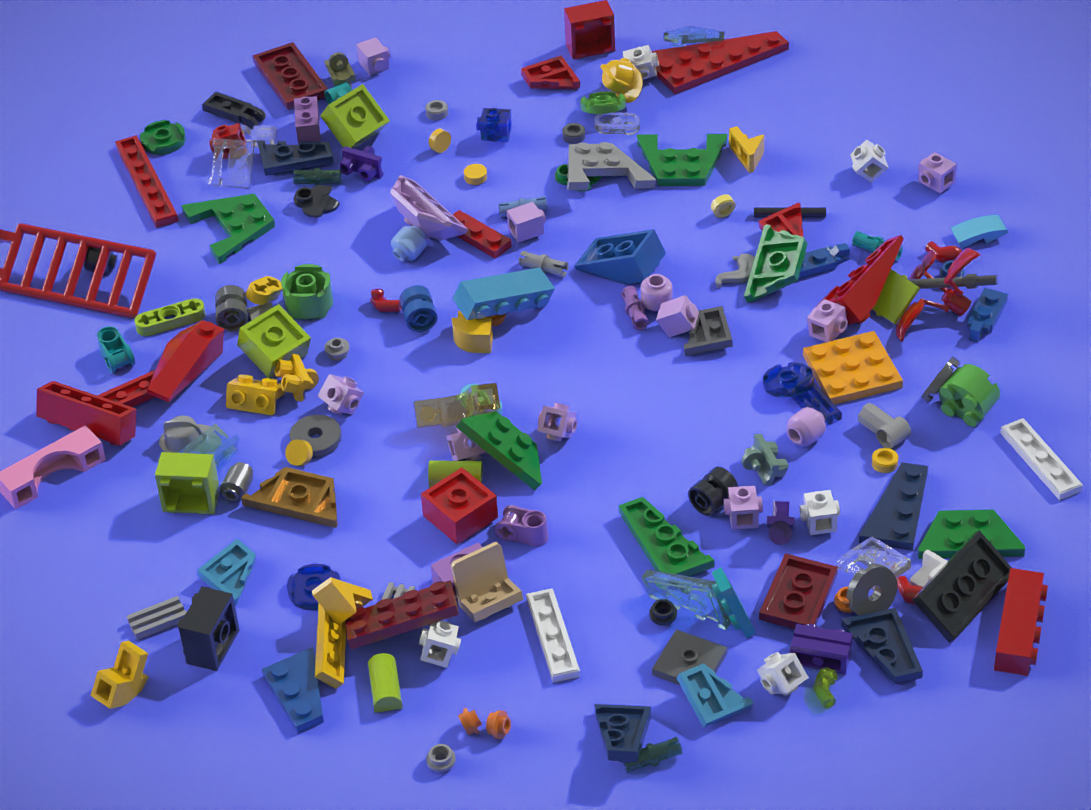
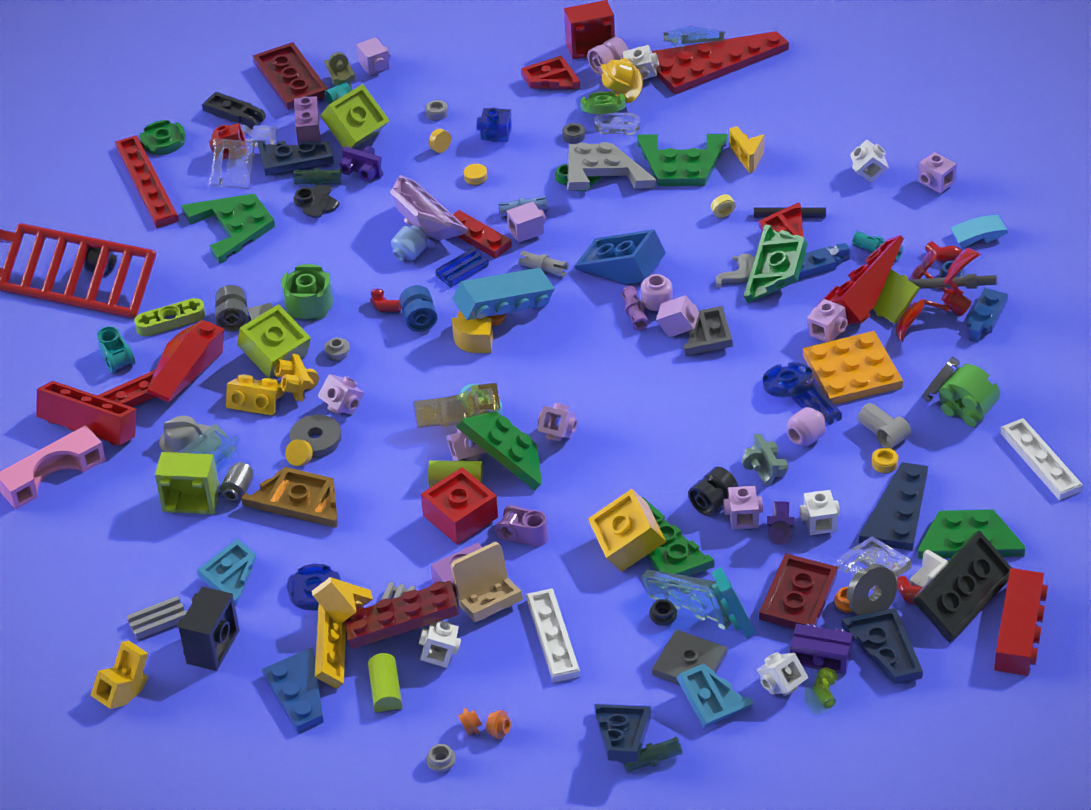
yellow beam [245,276,282,305] -> none
none -> clear blue tile [435,248,489,288]
none -> lavender wheel [587,37,628,76]
none -> yellow container [588,489,666,572]

